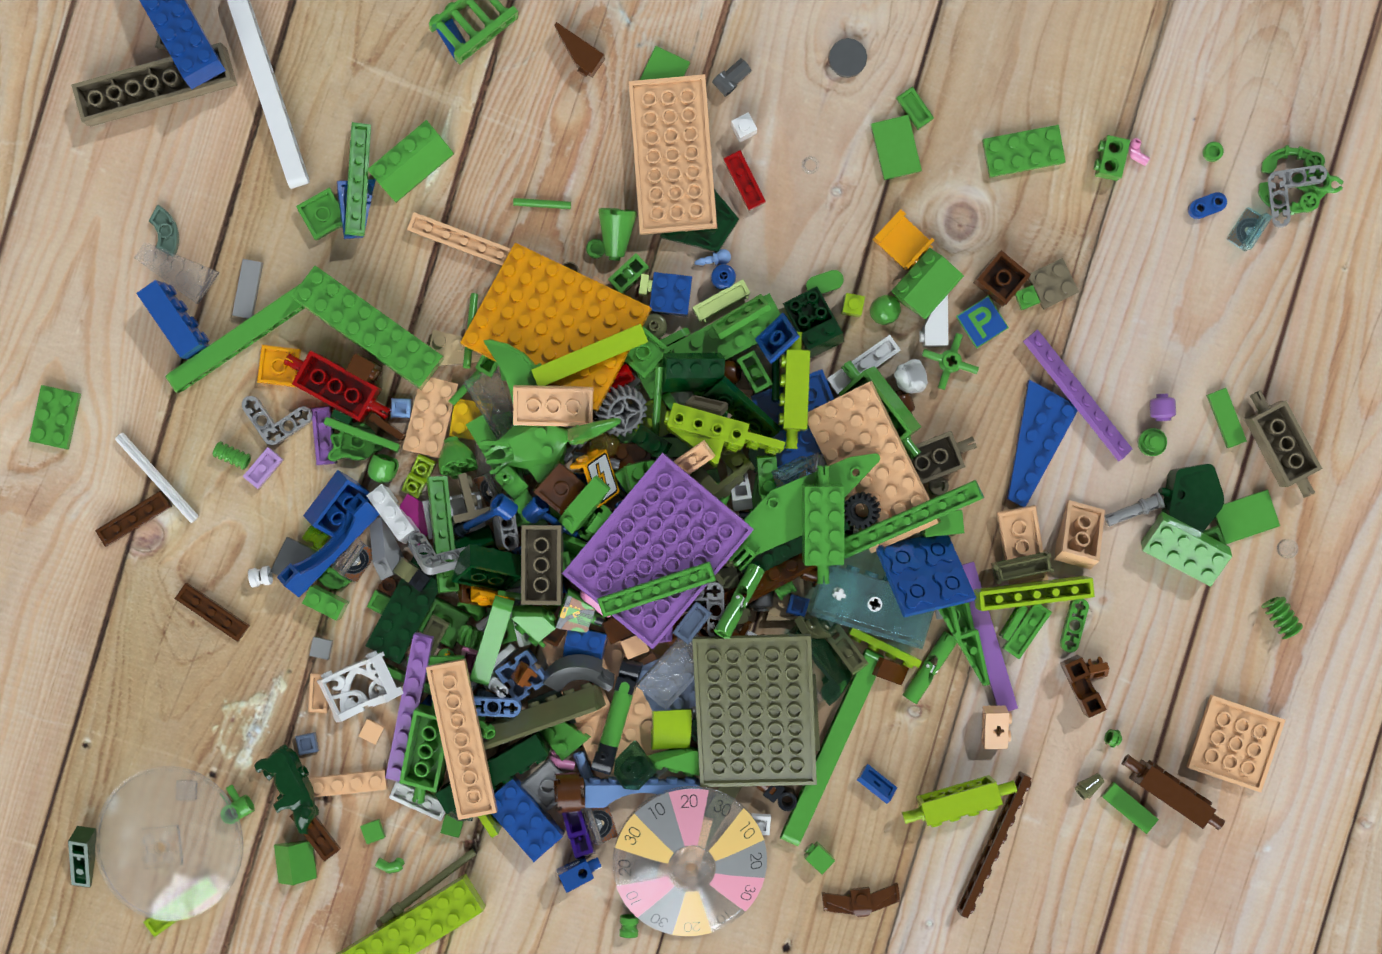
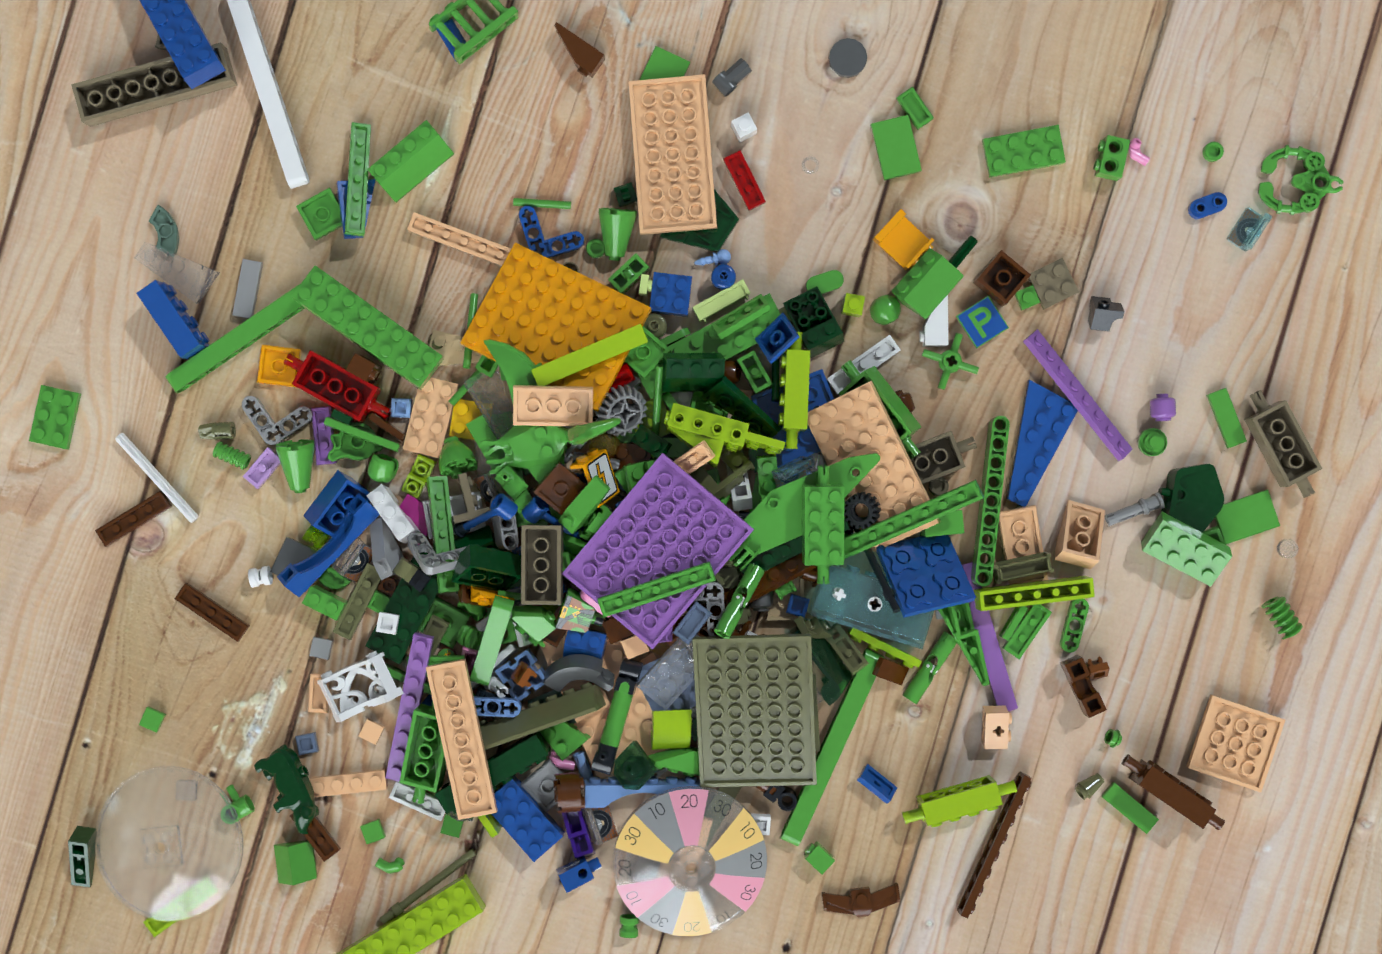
bright green bar [478,716,496,739] -> none
dark tan tile [685,395,728,416] -> none
white hair [894,359,928,394] -> none
light grey beam [1268,165,1327,228] -> none
none -> bright green tile [139,707,166,733]
none -> olive hinge [198,422,236,440]
none -> bright green cone [276,439,315,493]
none -> olive plate [333,563,381,640]
none -> white plate [376,612,400,635]
none -> blue beam [519,206,585,258]
none -> dark green tile [613,182,638,207]
none -> black bar [850,522,901,613]
none -> dark green axle [949,236,978,268]
none -> bright green beam [971,416,1010,586]
none -> brick [1088,296,1125,331]

